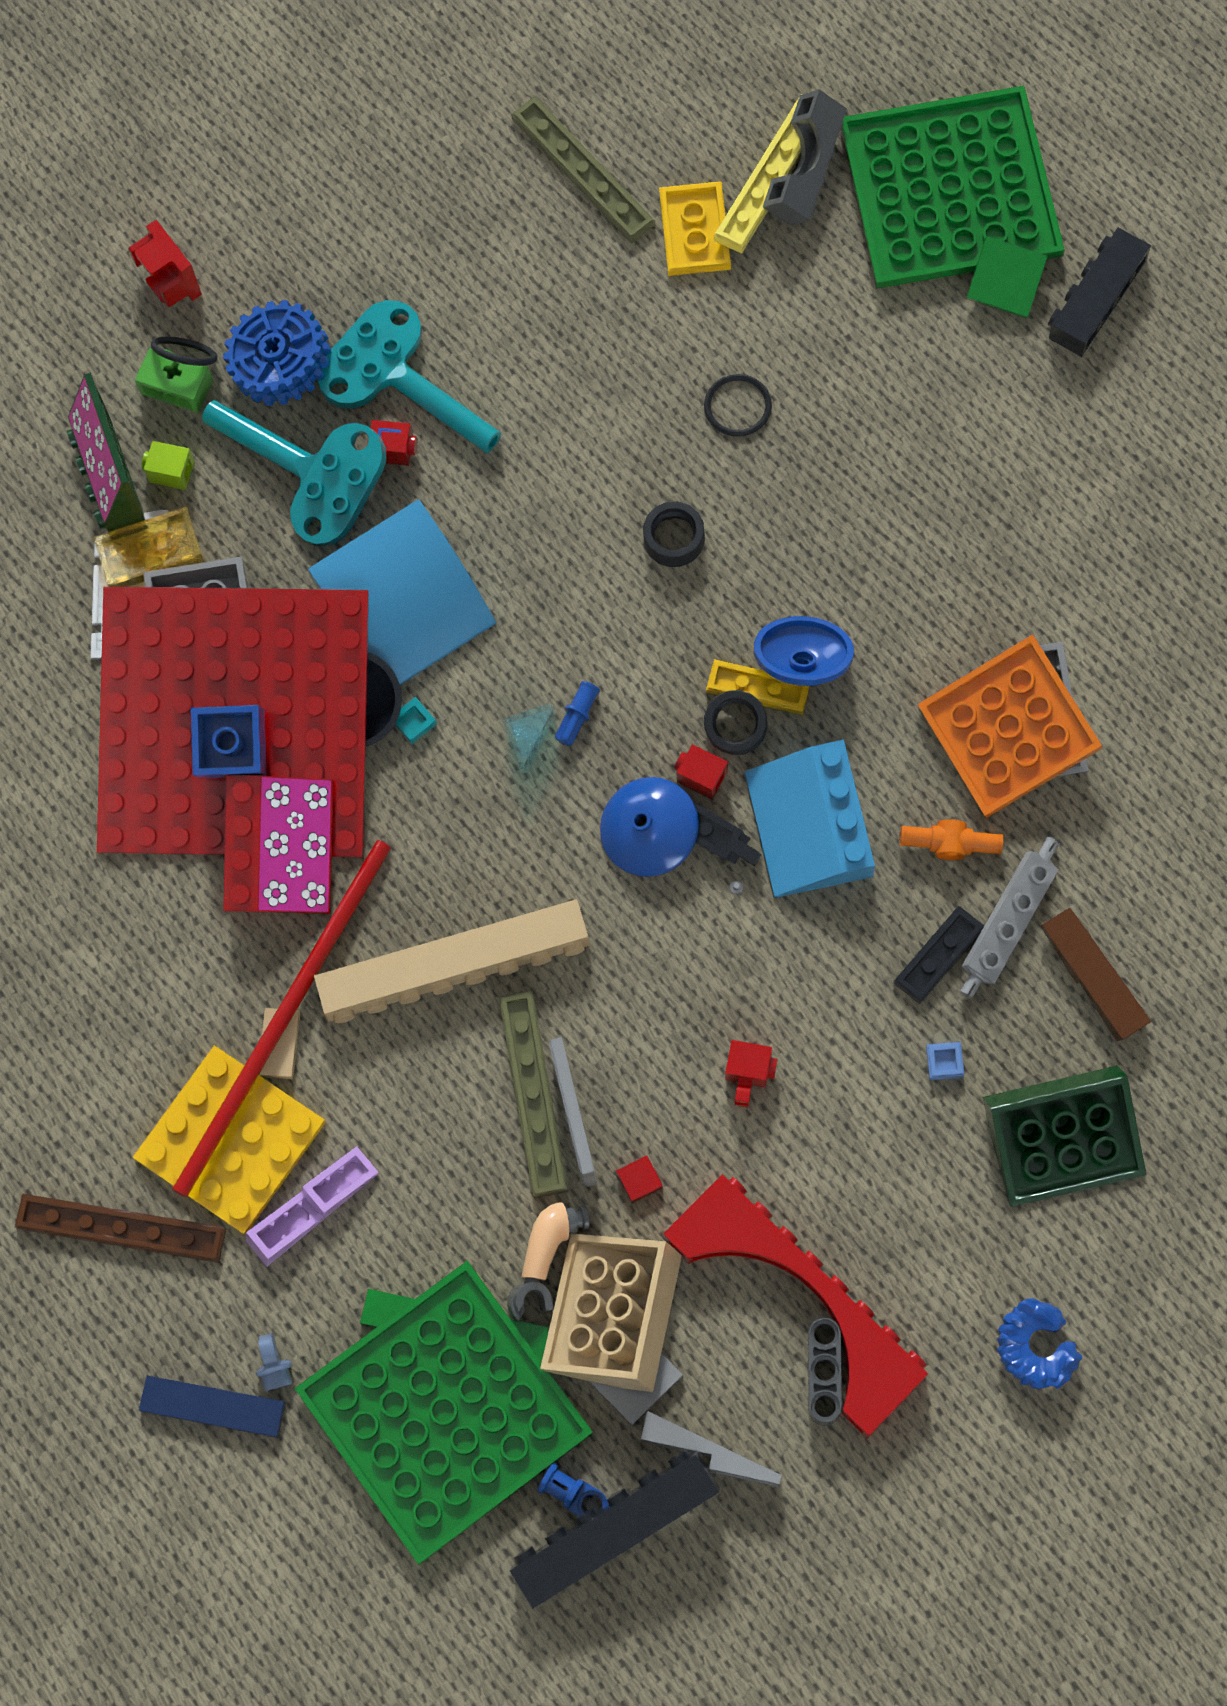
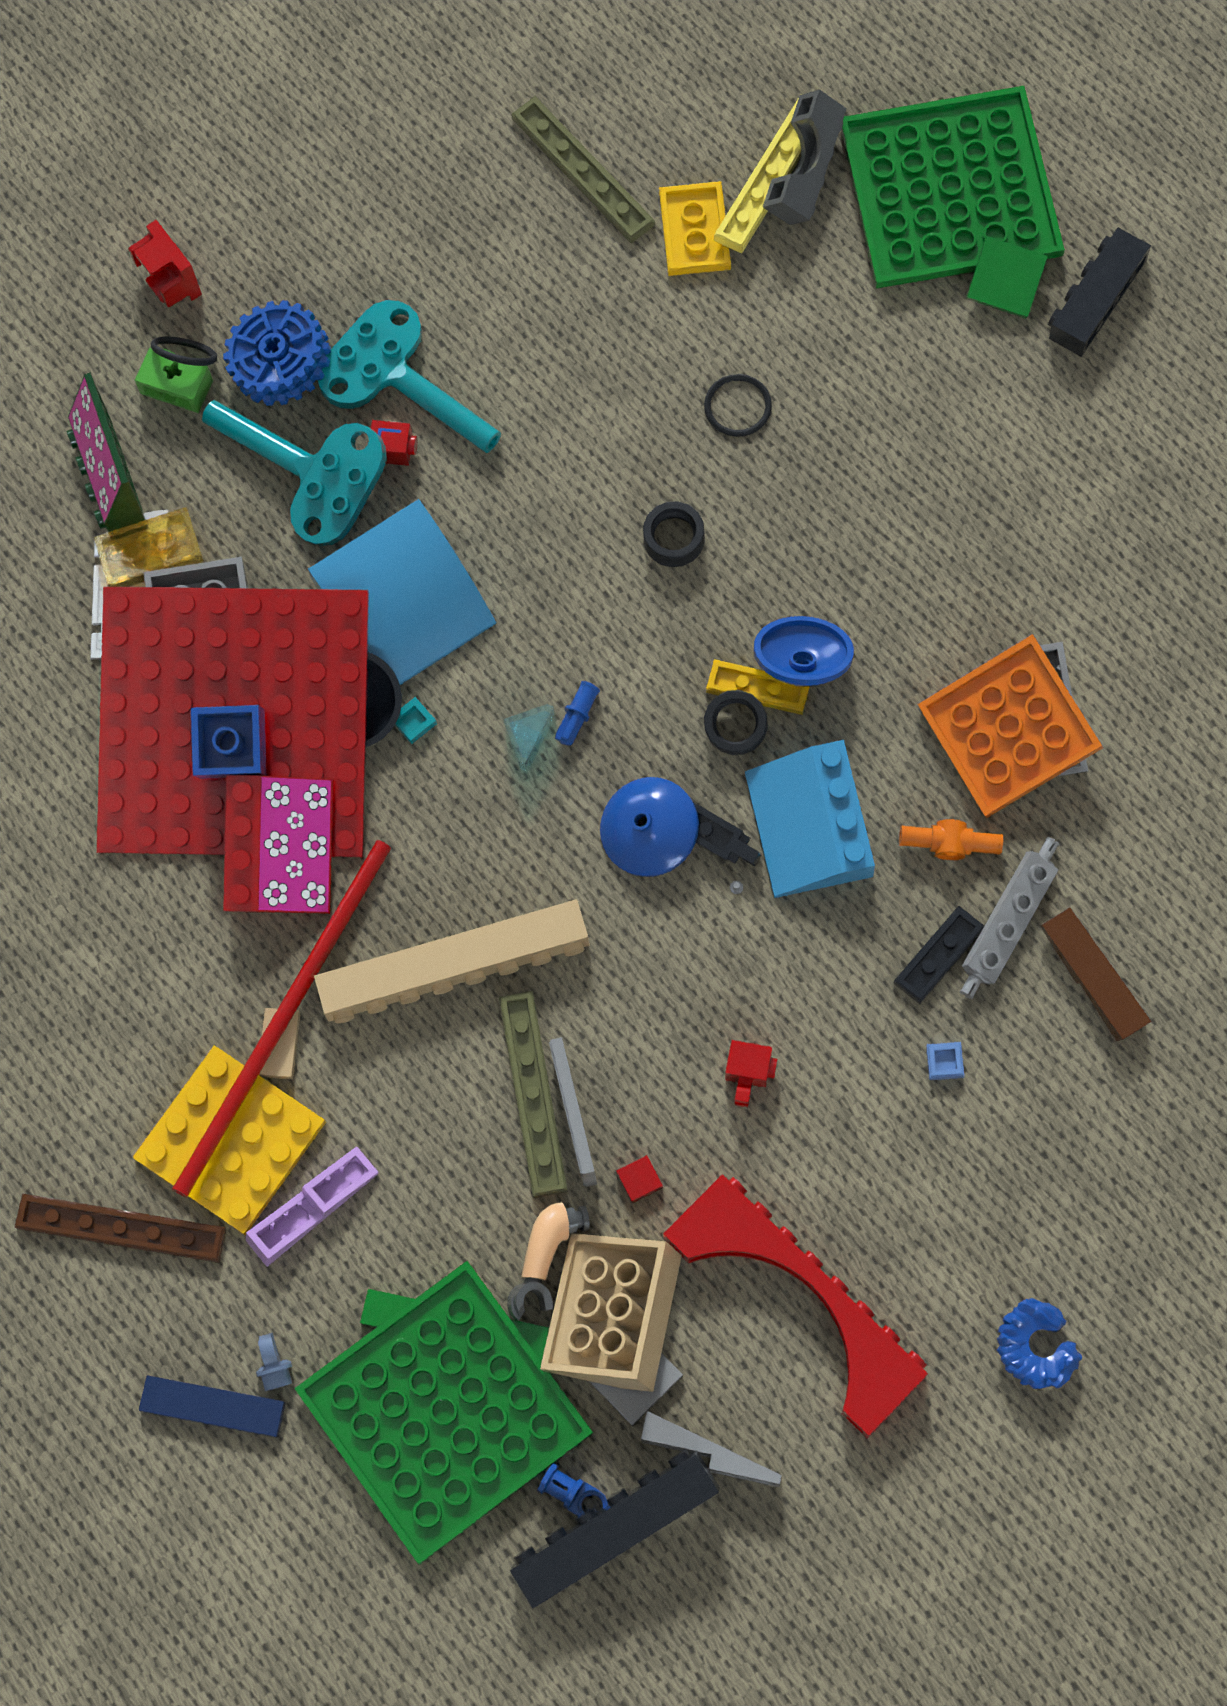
lime brick [142,441,195,490] -> none
red brick [674,744,728,800] -> none
dark grey beam [808,1317,842,1426] -> none
dark green slope [982,1065,1147,1207] -> none

